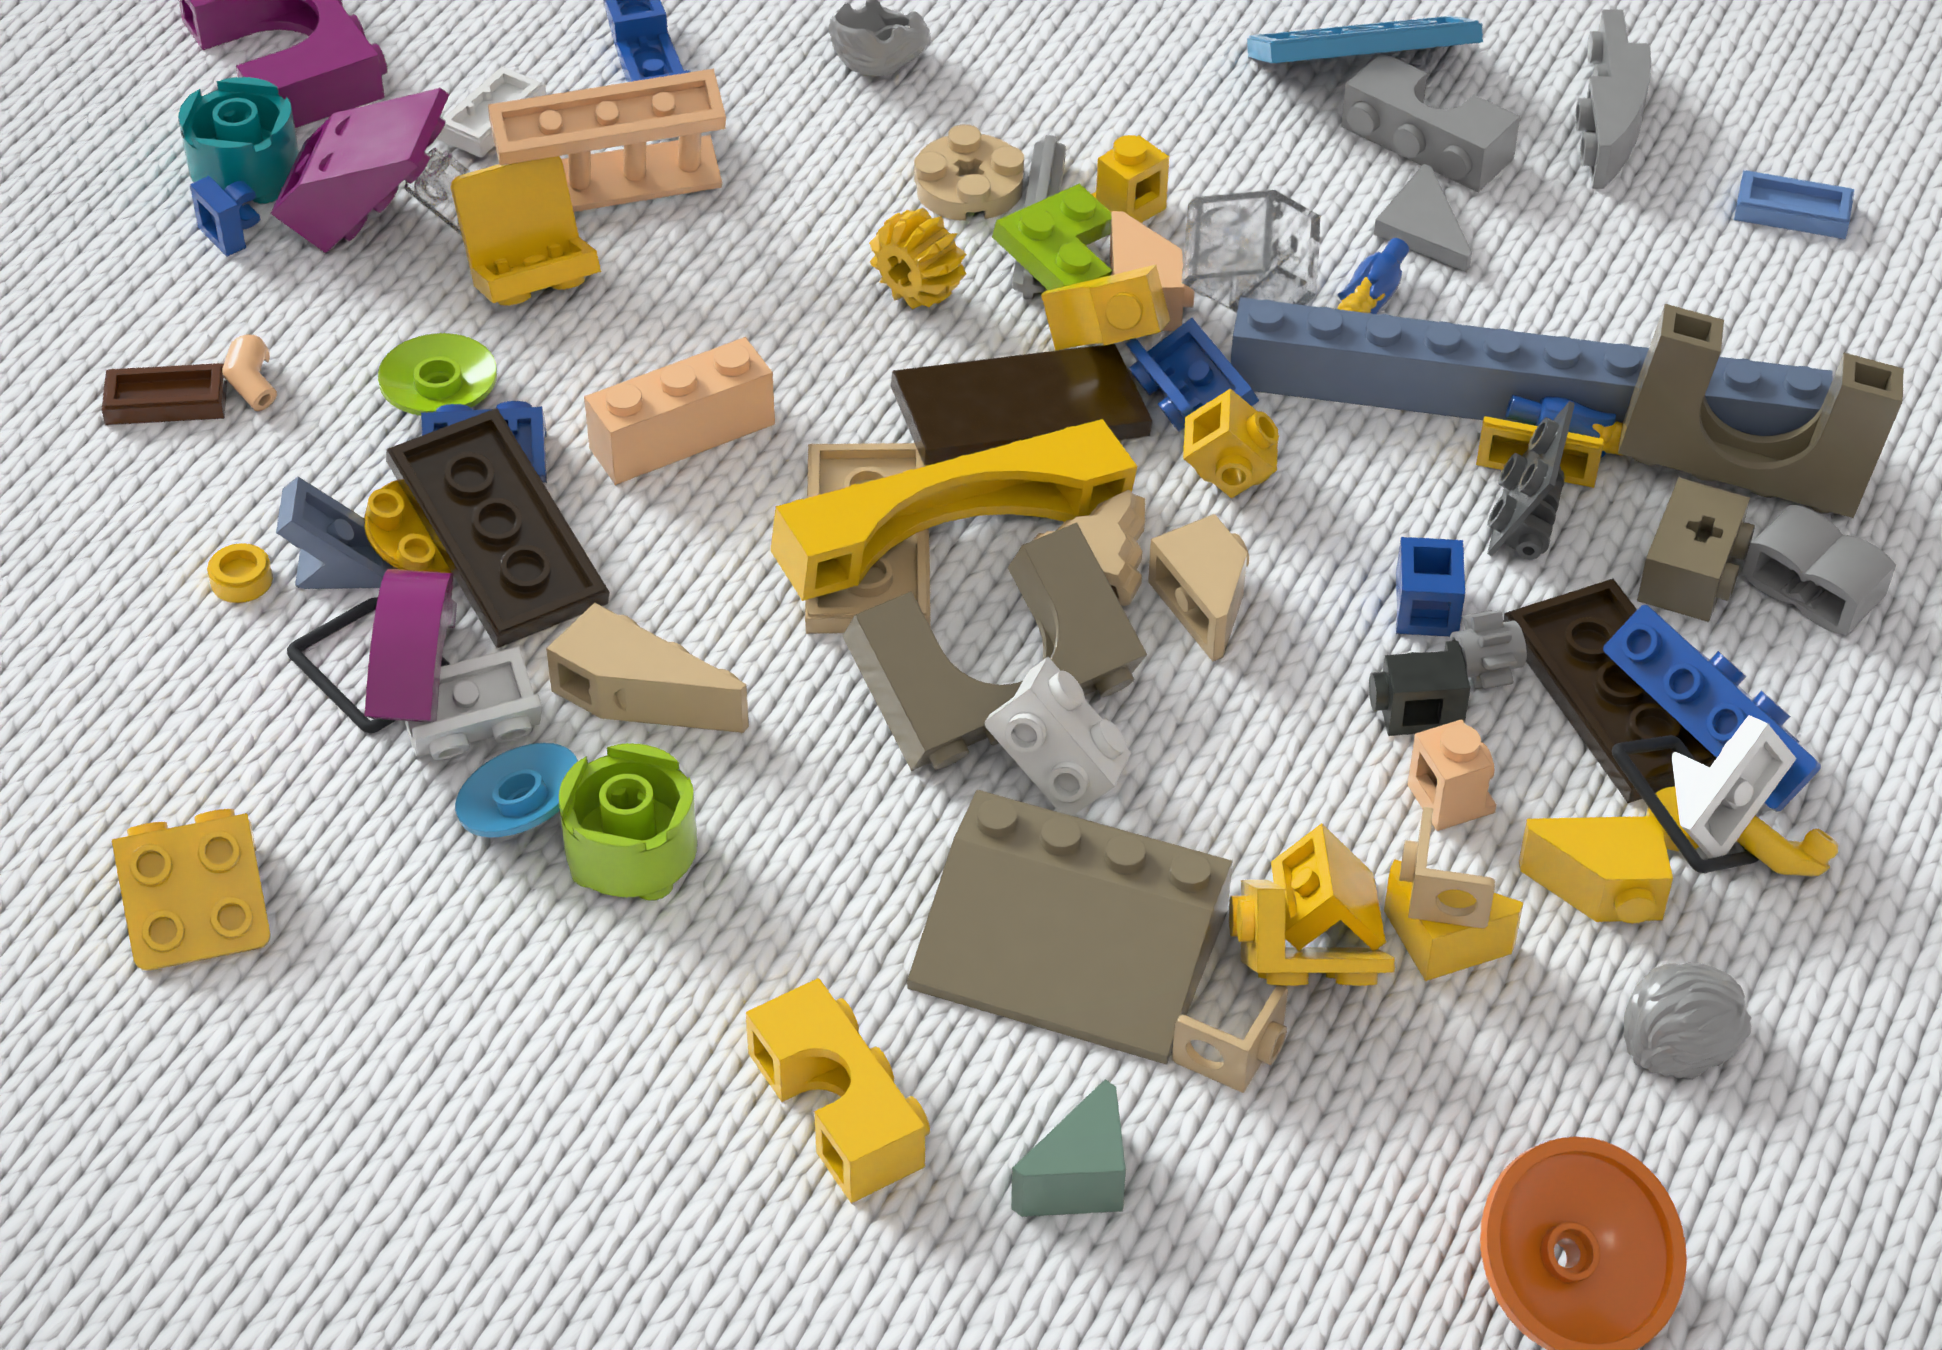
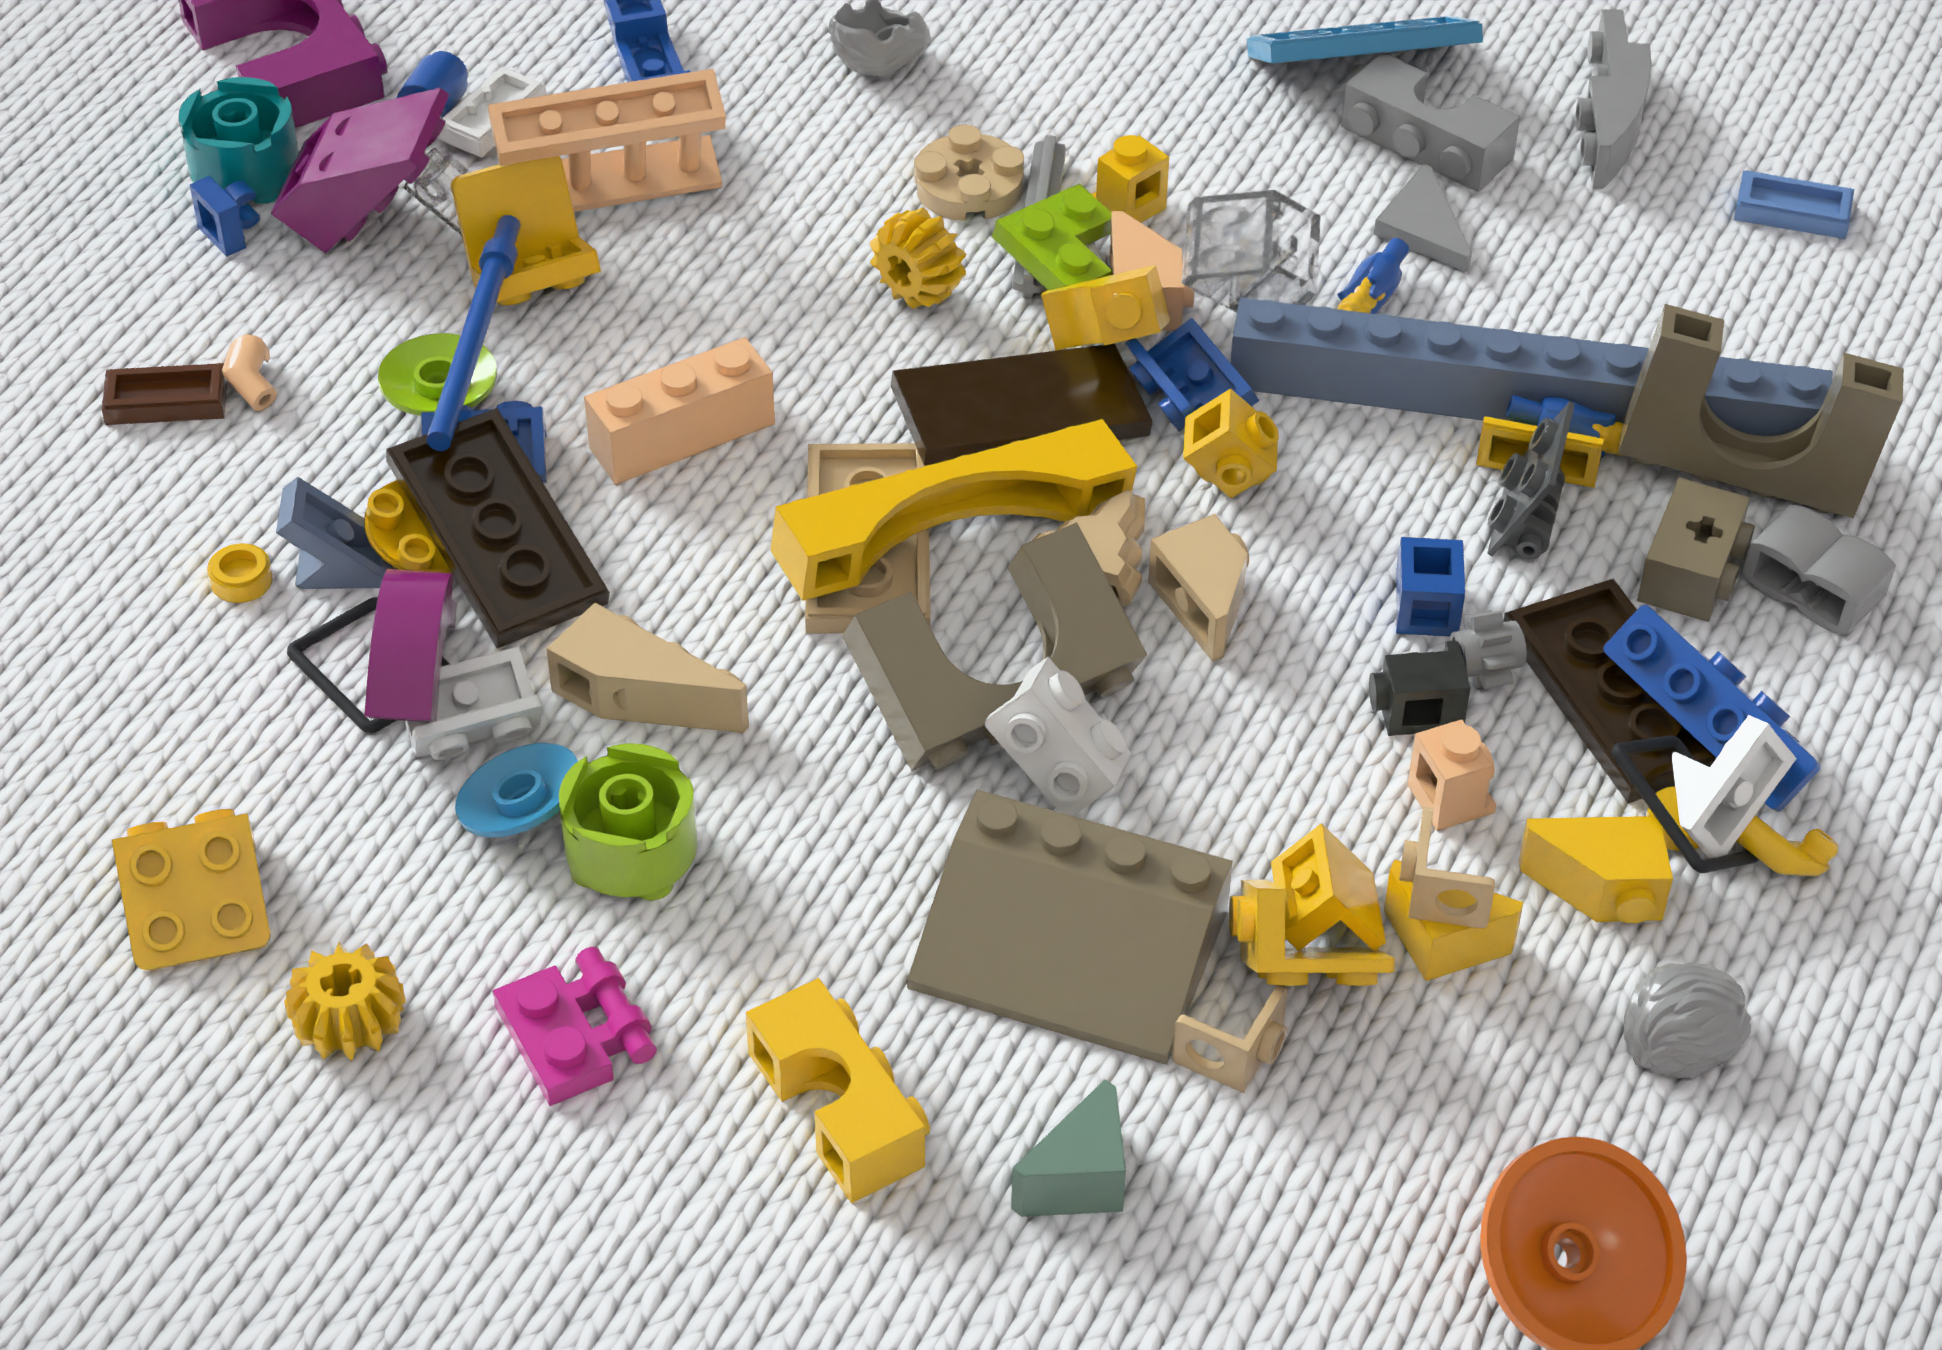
none -> yellow gear [284,941,406,1061]
none -> blue brick [397,51,468,118]
none -> blue bar [426,215,521,451]
none -> dark pink plate [492,947,657,1106]

